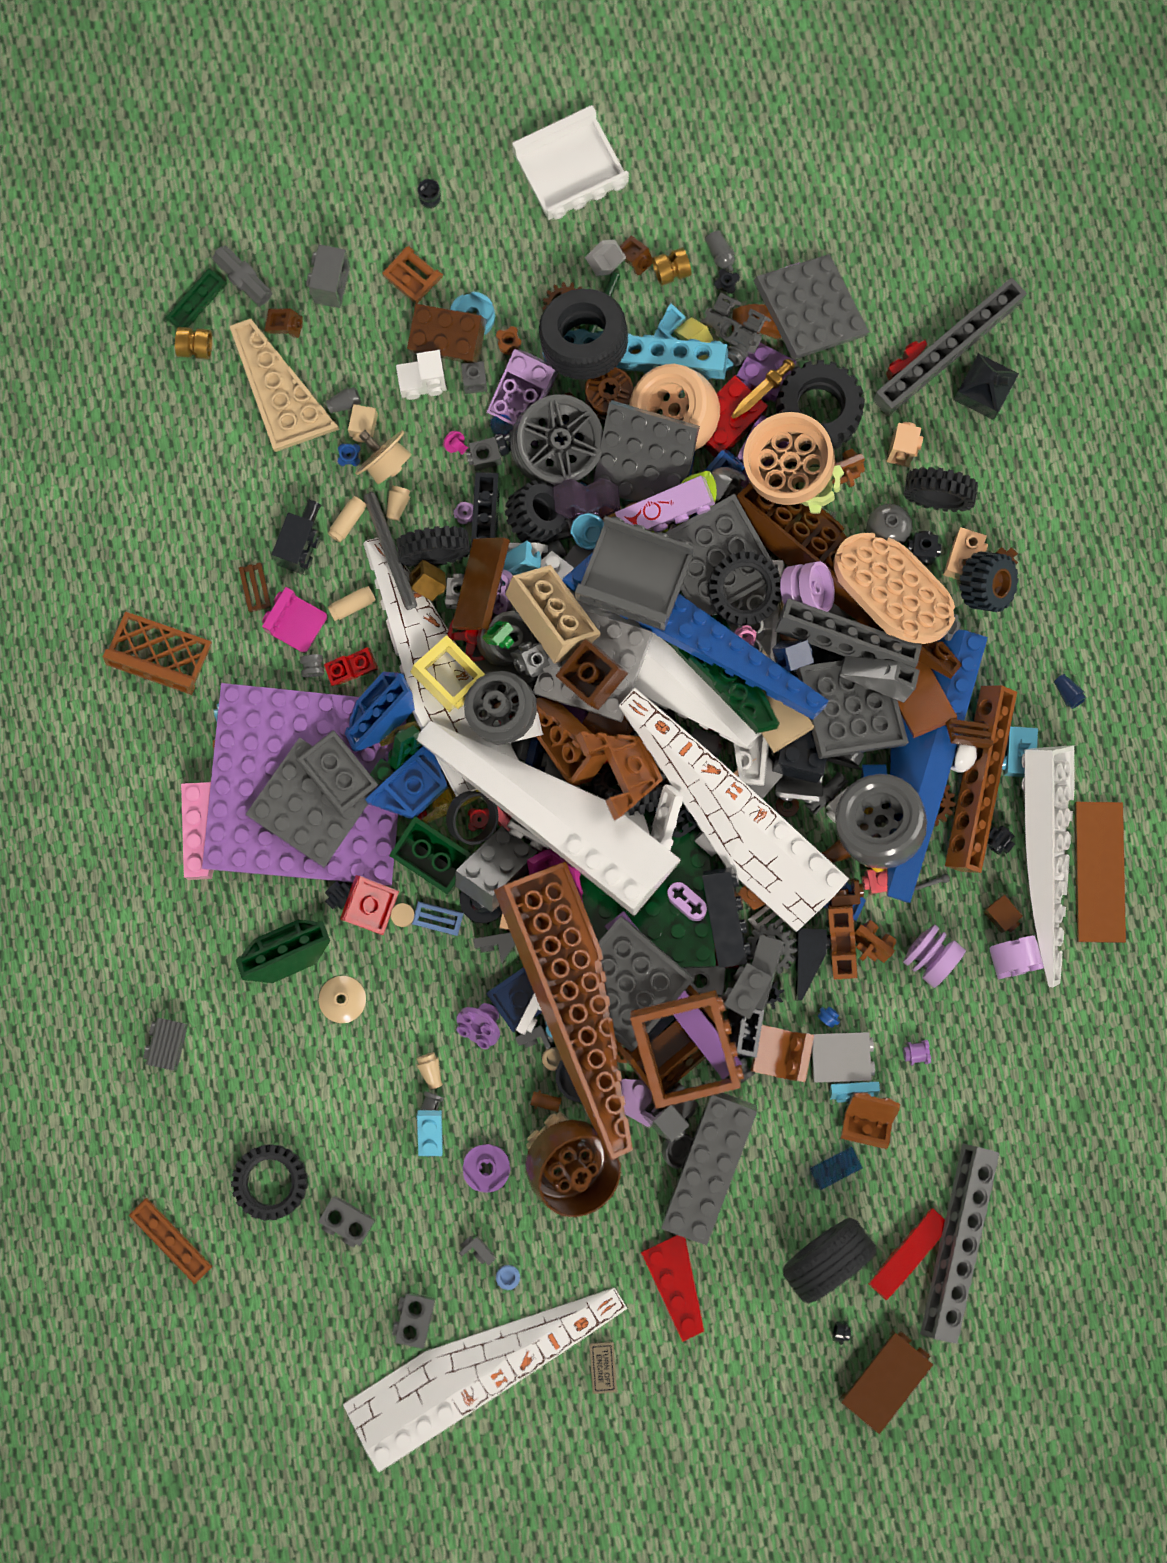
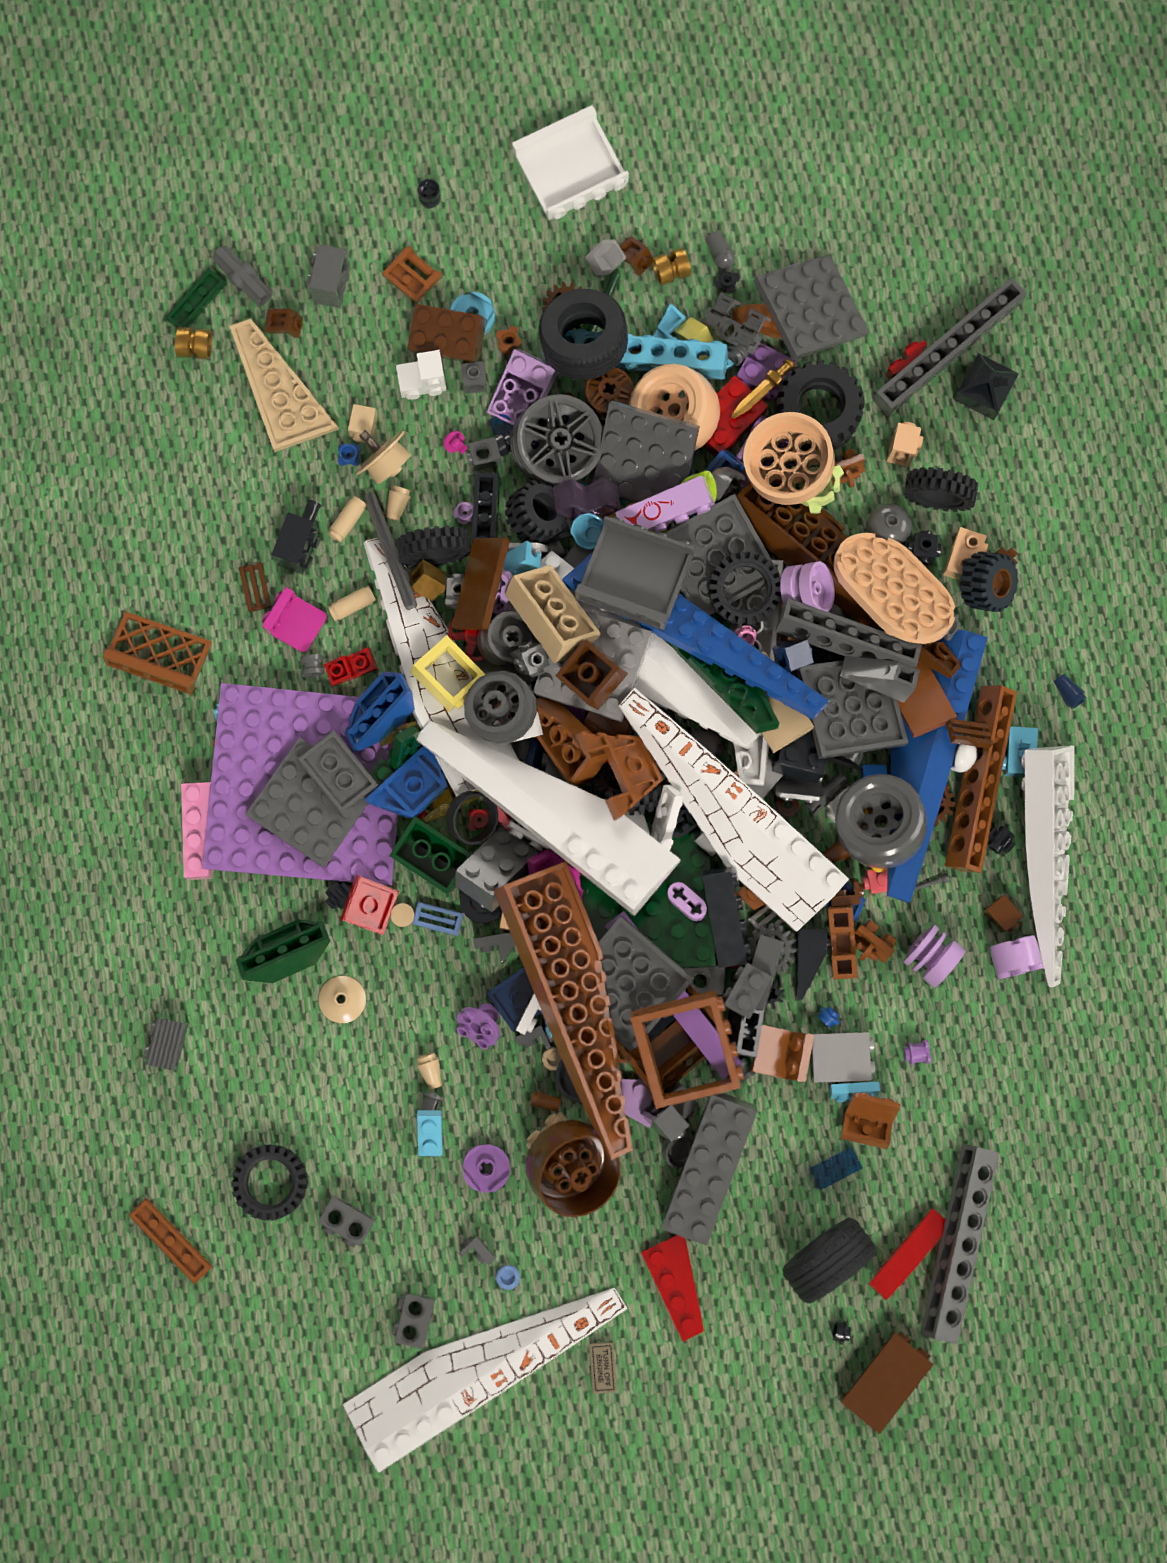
dark grey cone [326,387,362,413] -> none
green tile [482,621,514,649] -> none
dark orange tile [1075,802,1126,943] -> none

